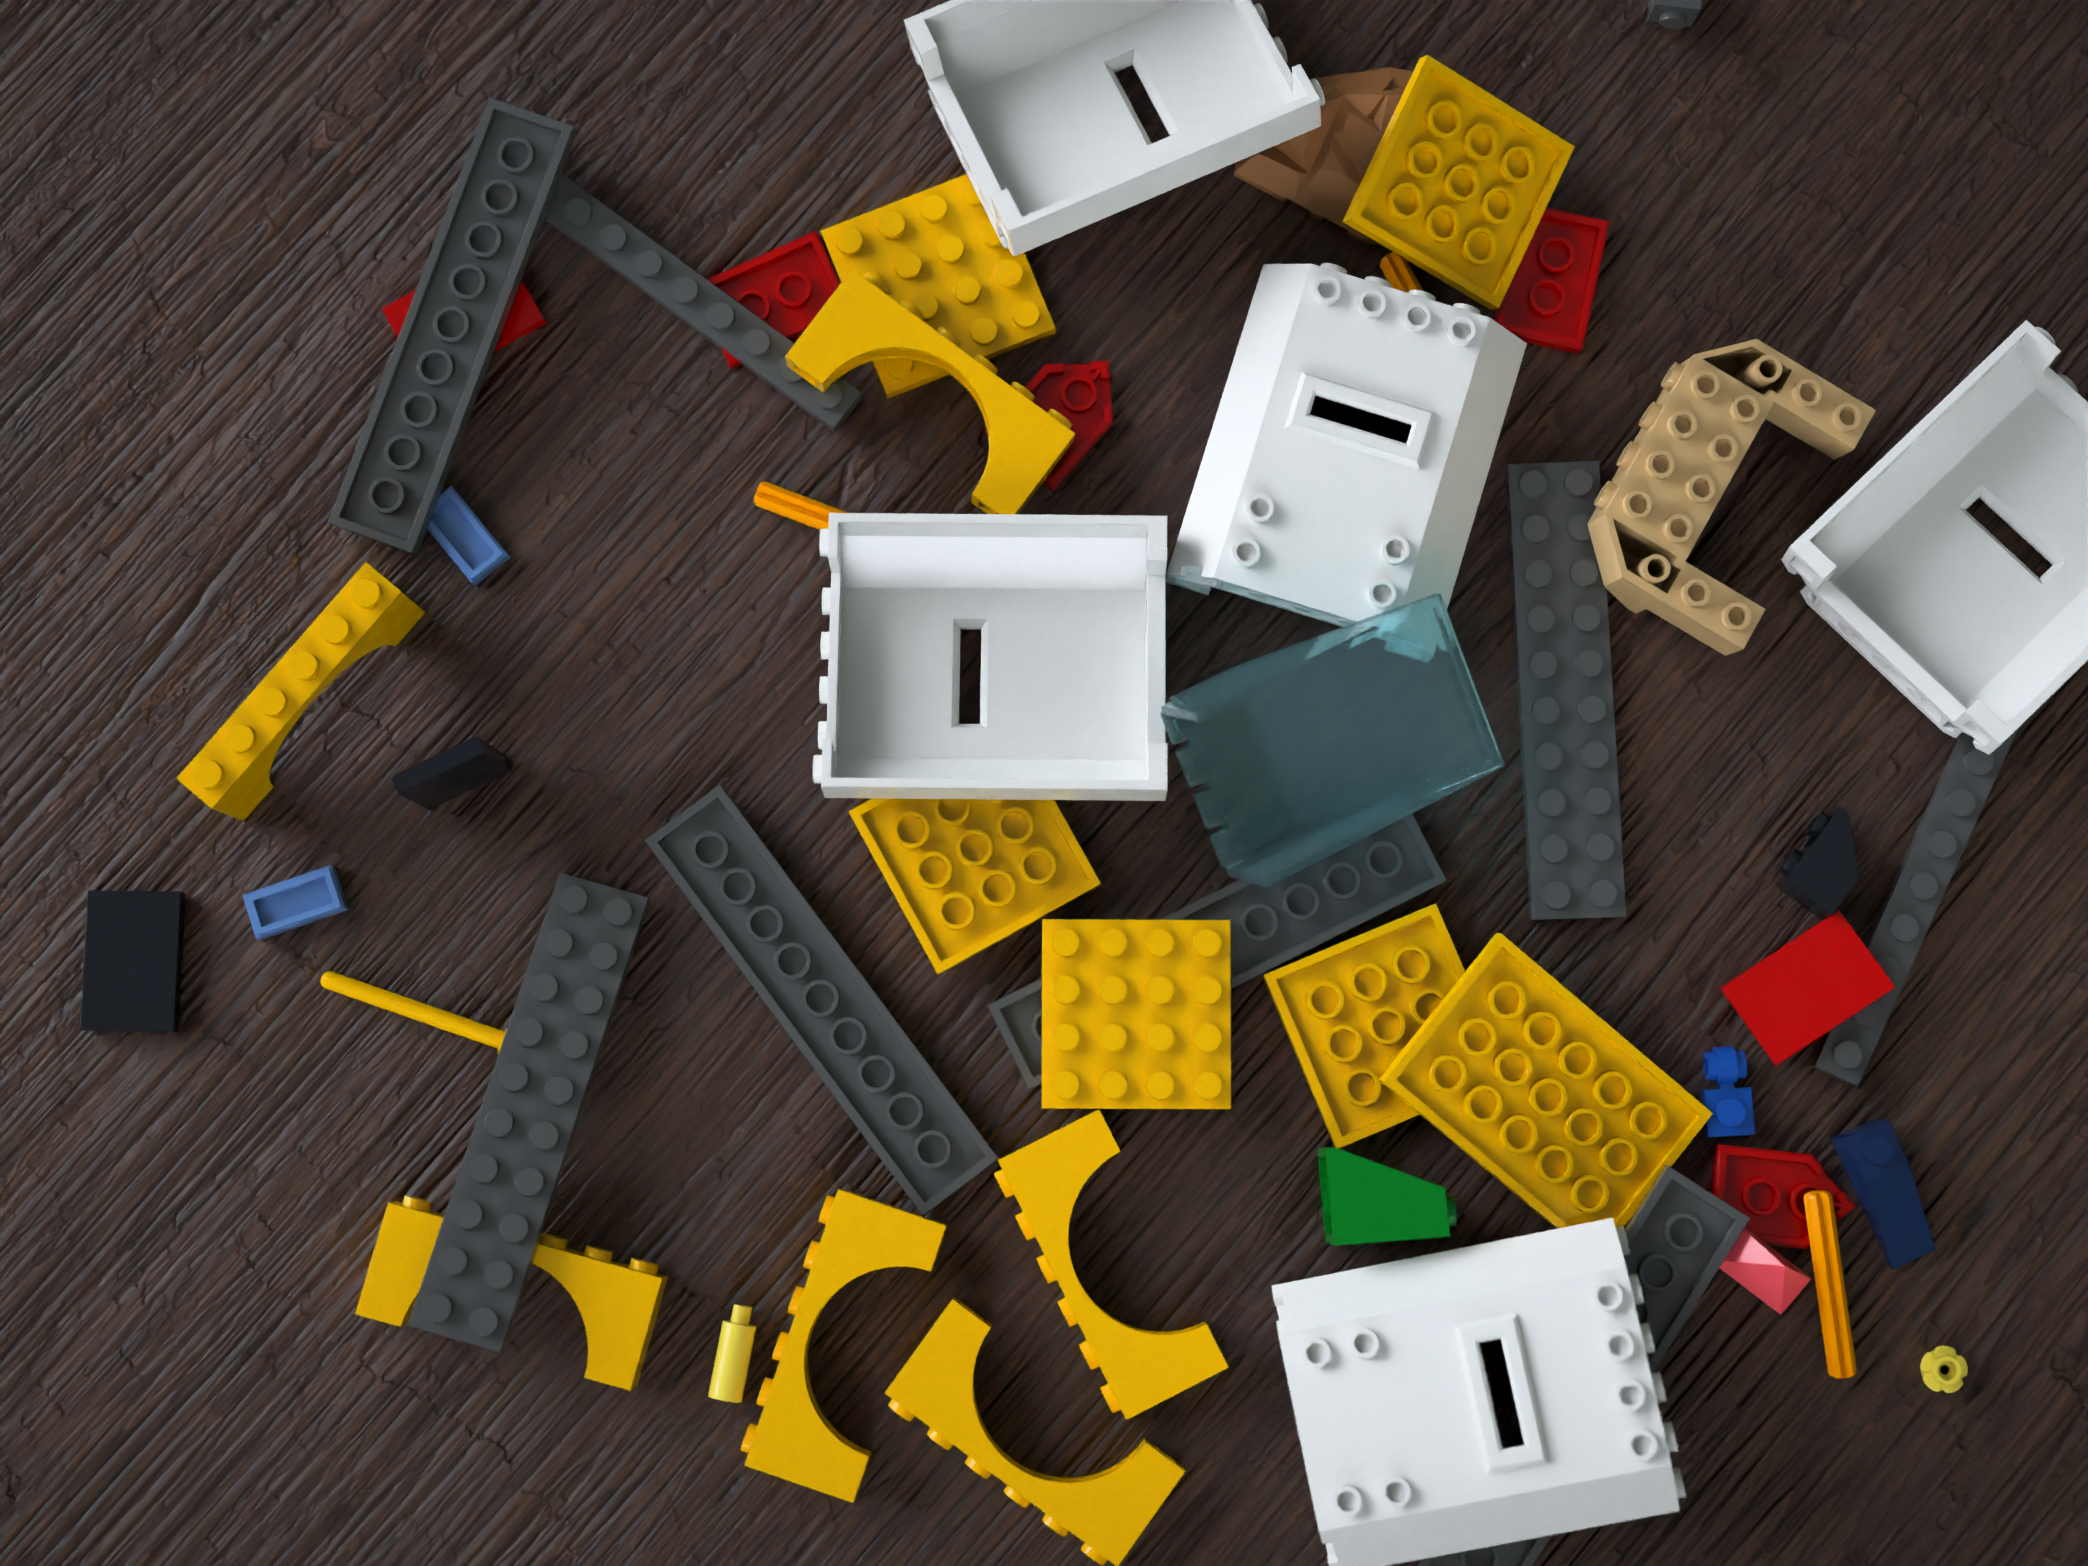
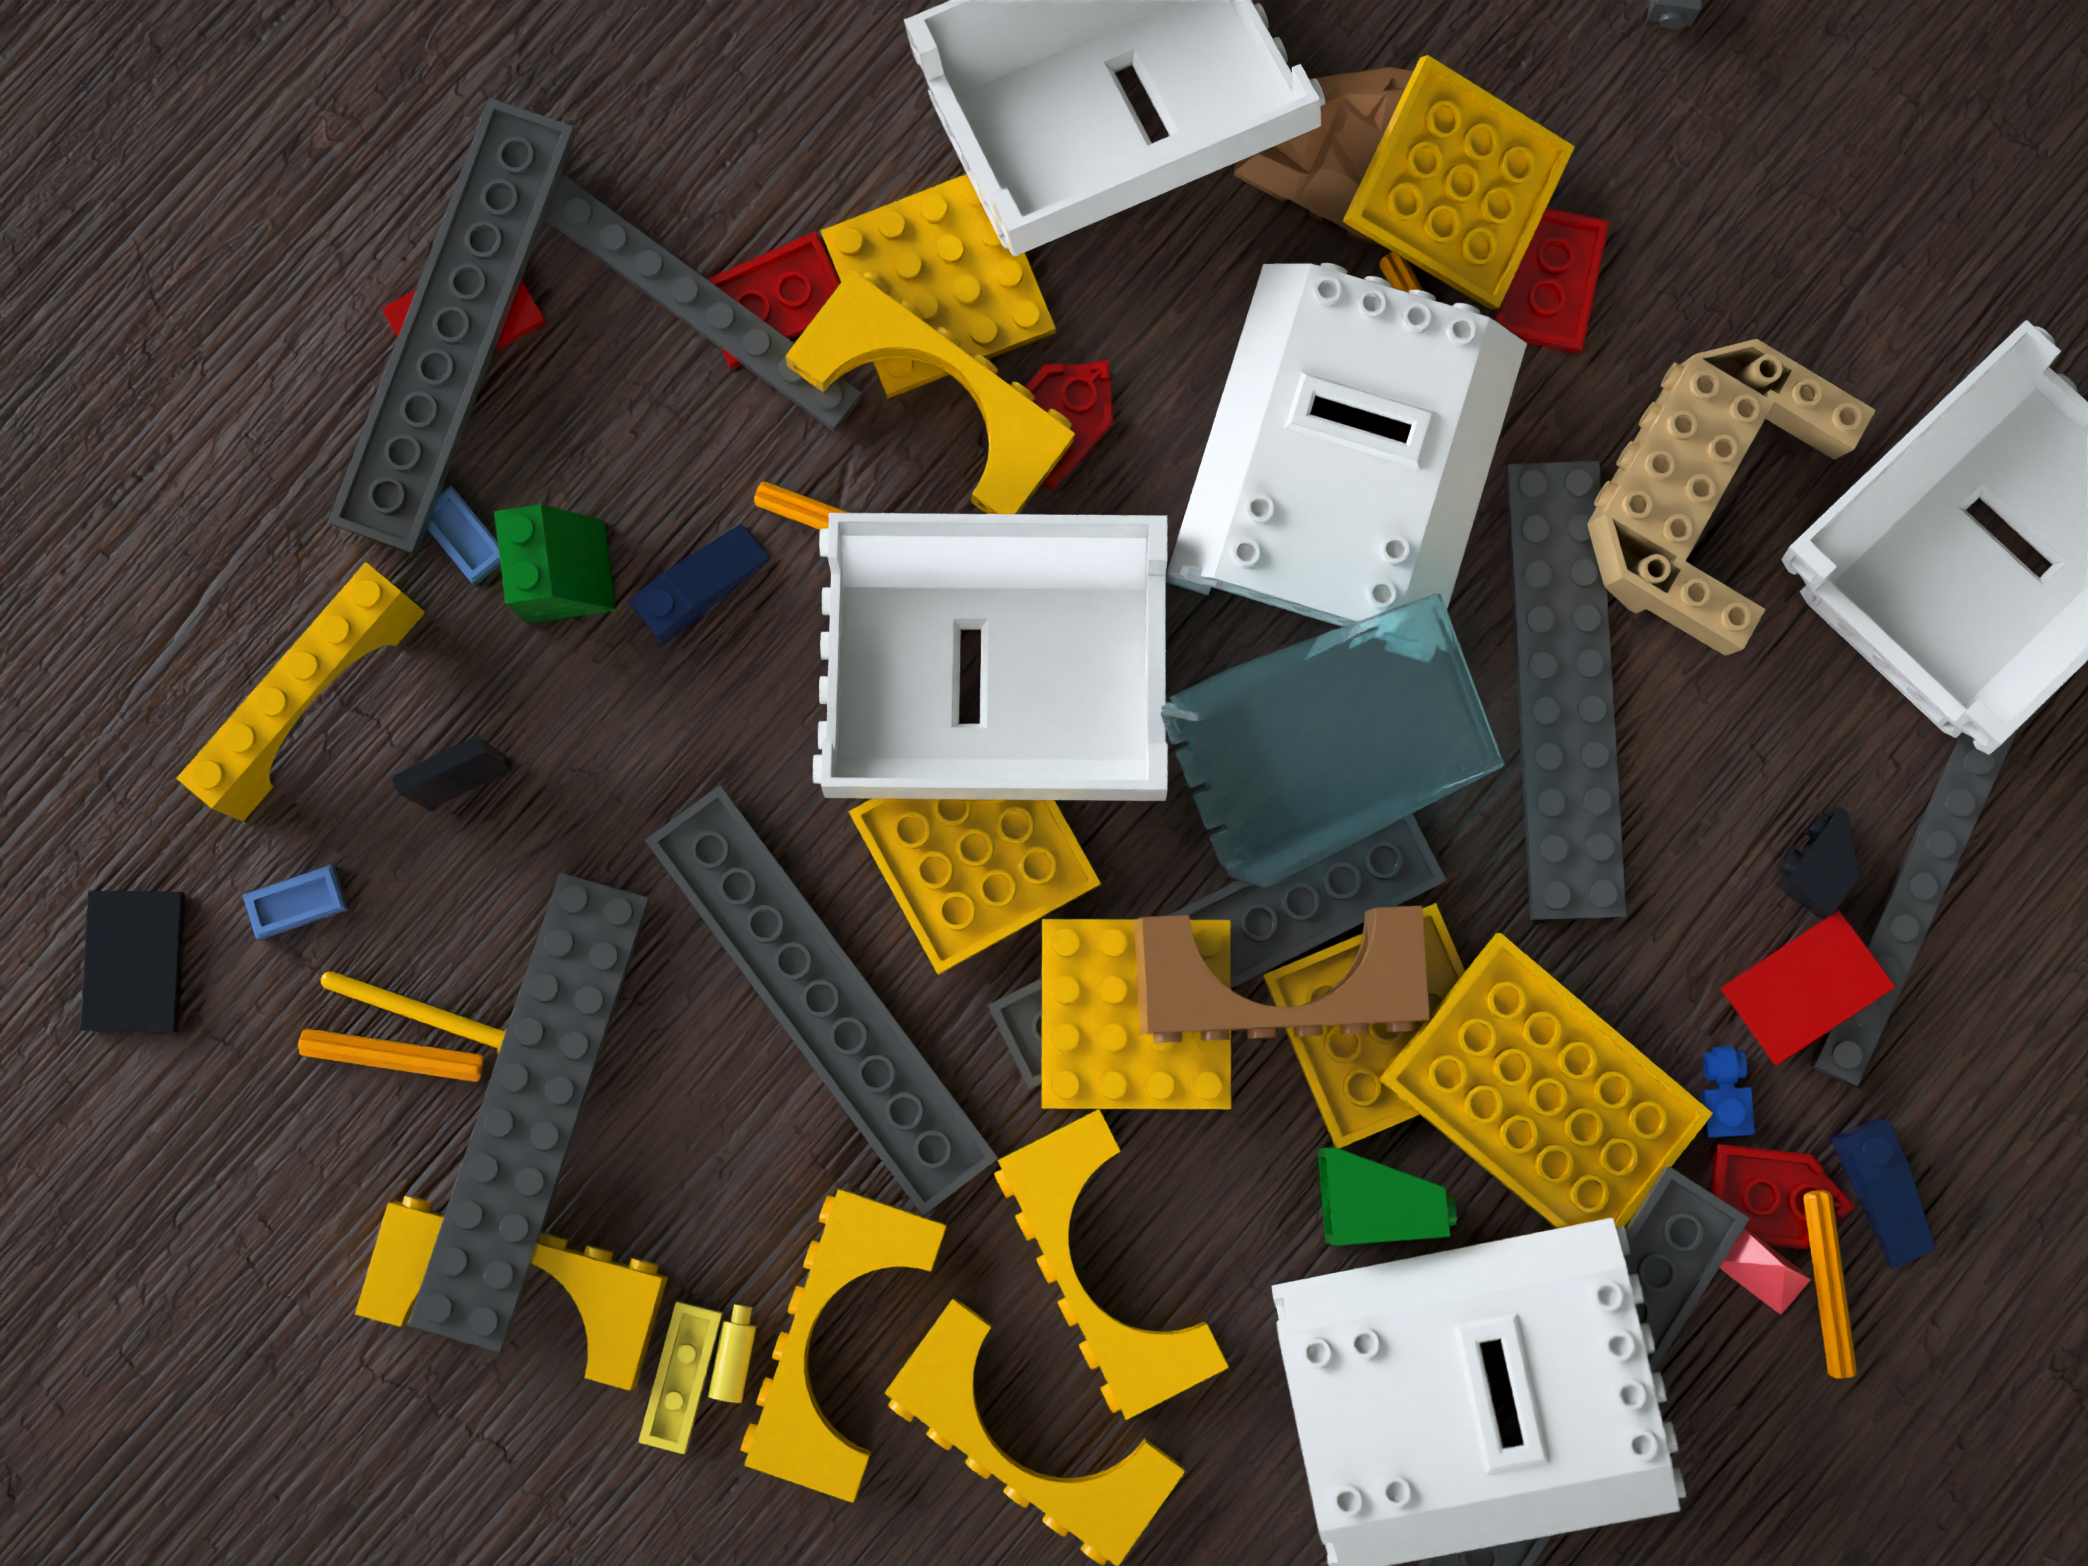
light yellow plate [1920,1346,1968,1393] -> none
none -> light orange axle [298,1028,484,1082]
none -> green slope [494,505,617,624]
none -> dark blue slope [628,524,771,646]
none -> light yellow plate [638,1301,724,1454]
none -> medium nougat arch [1134,906,1430,1043]

